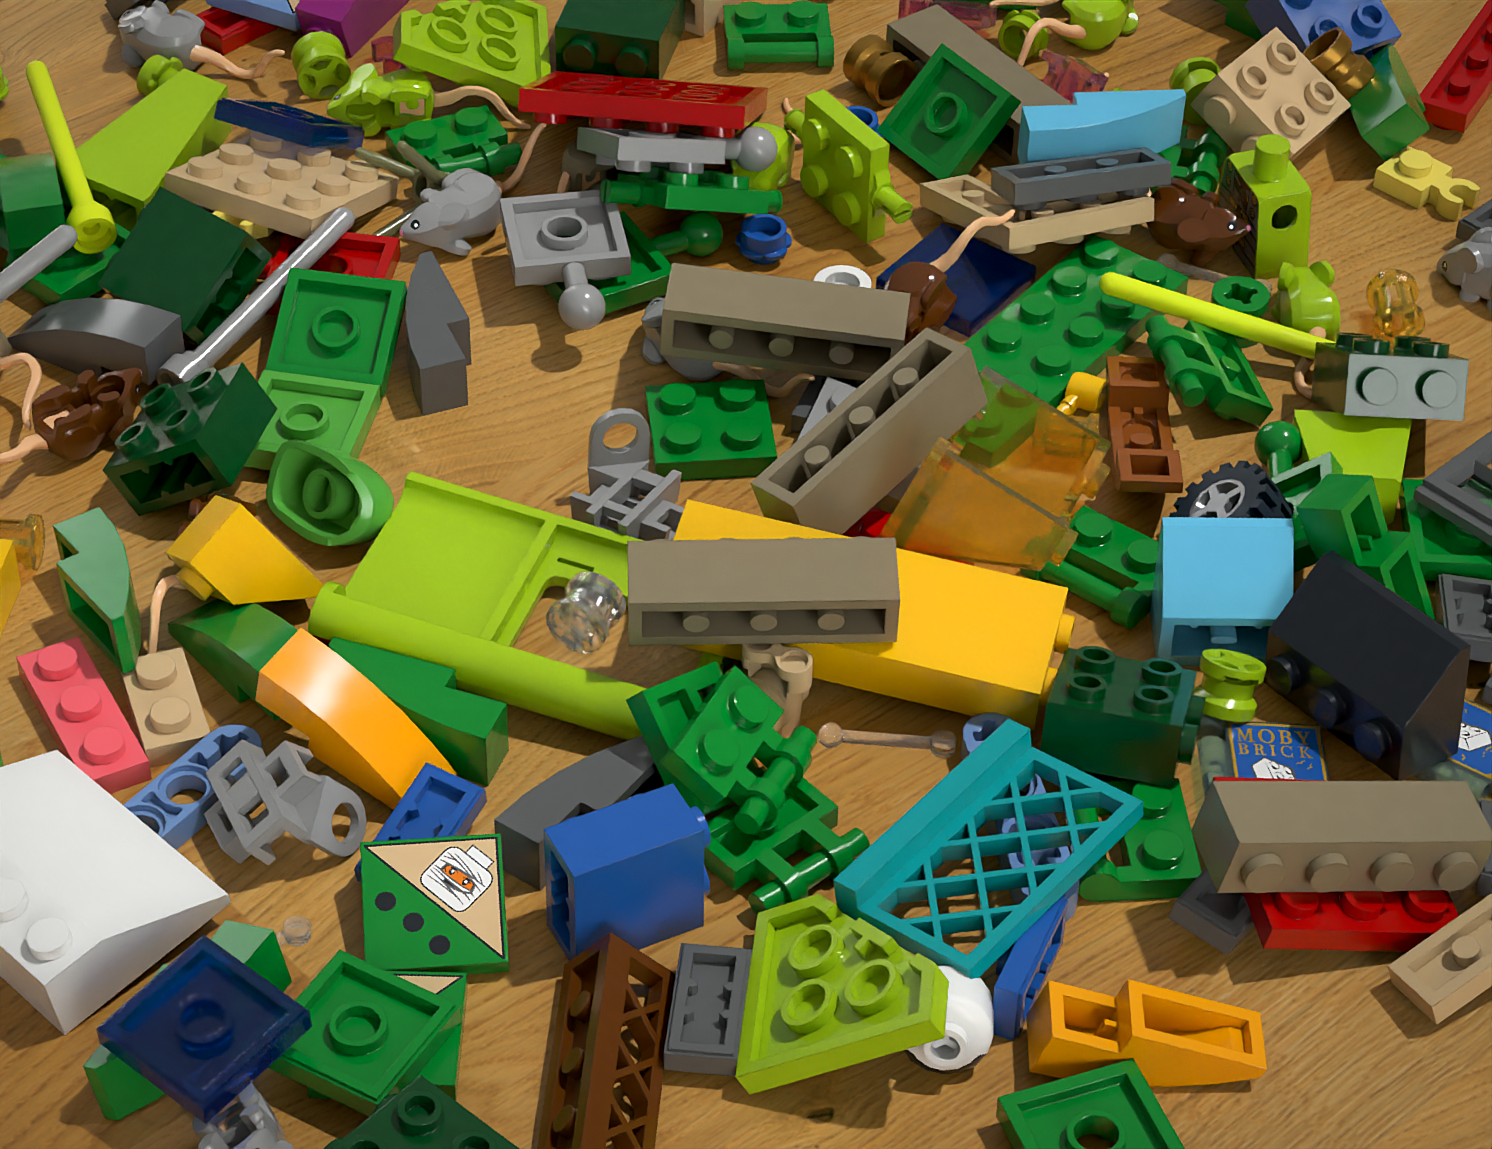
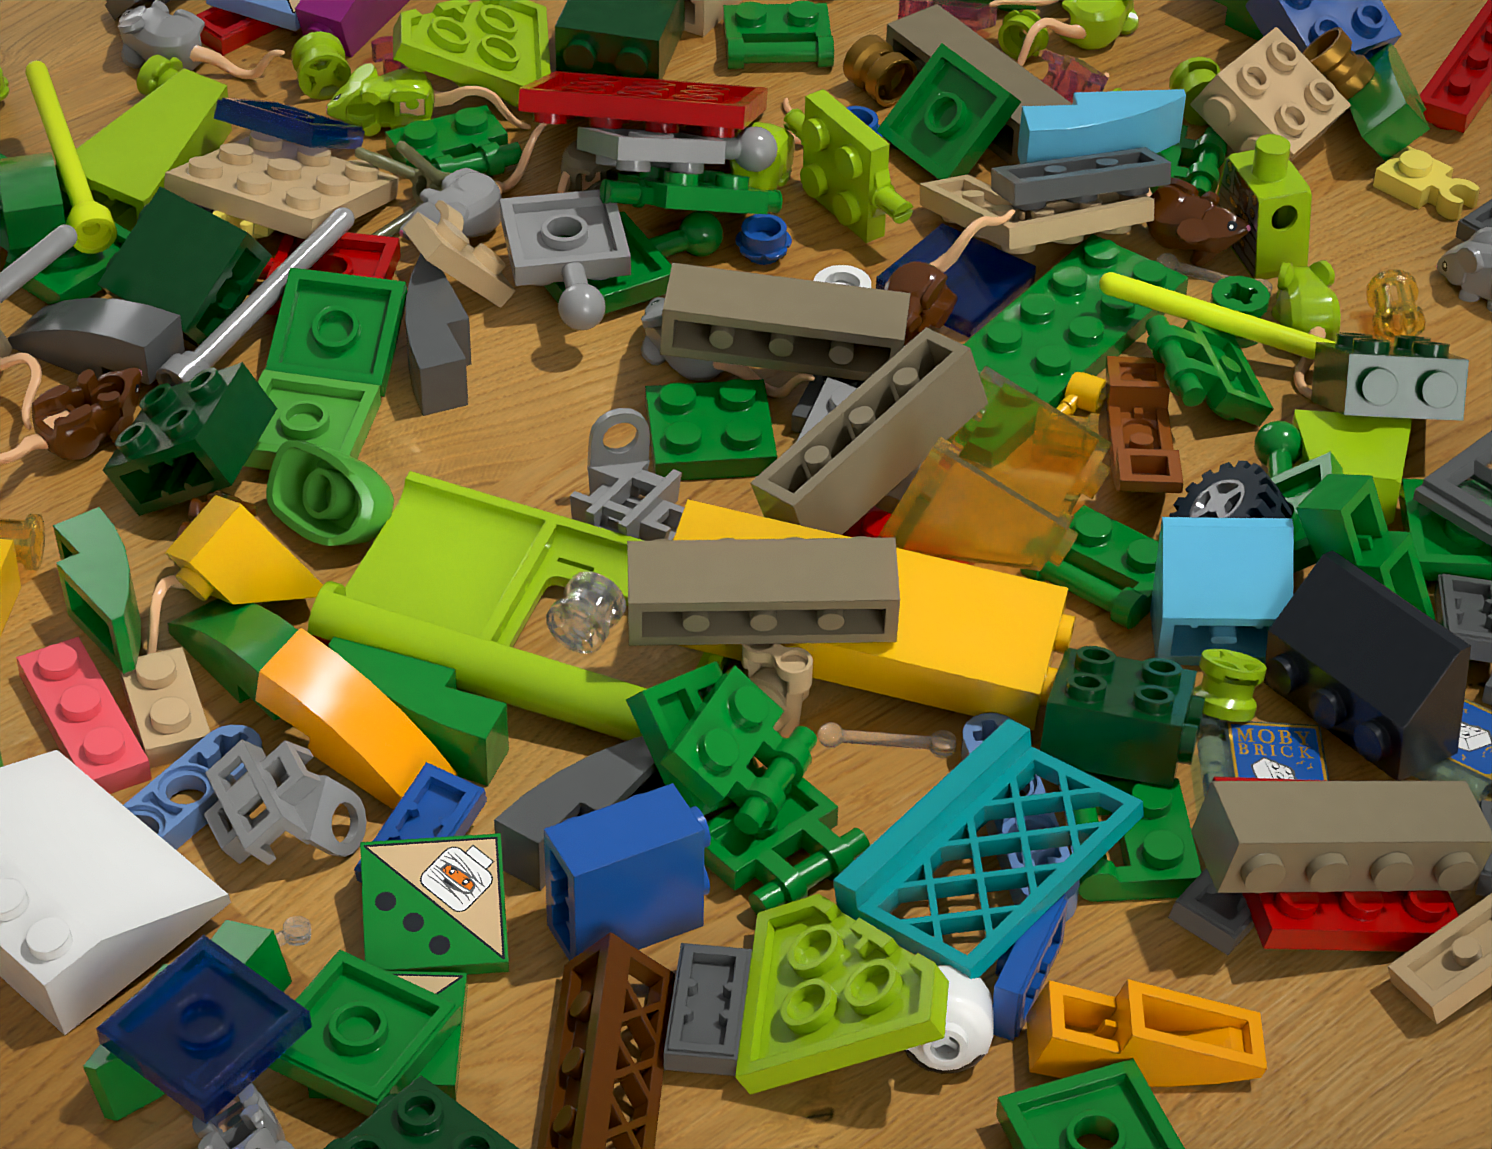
none -> tan plate [403,200,515,308]

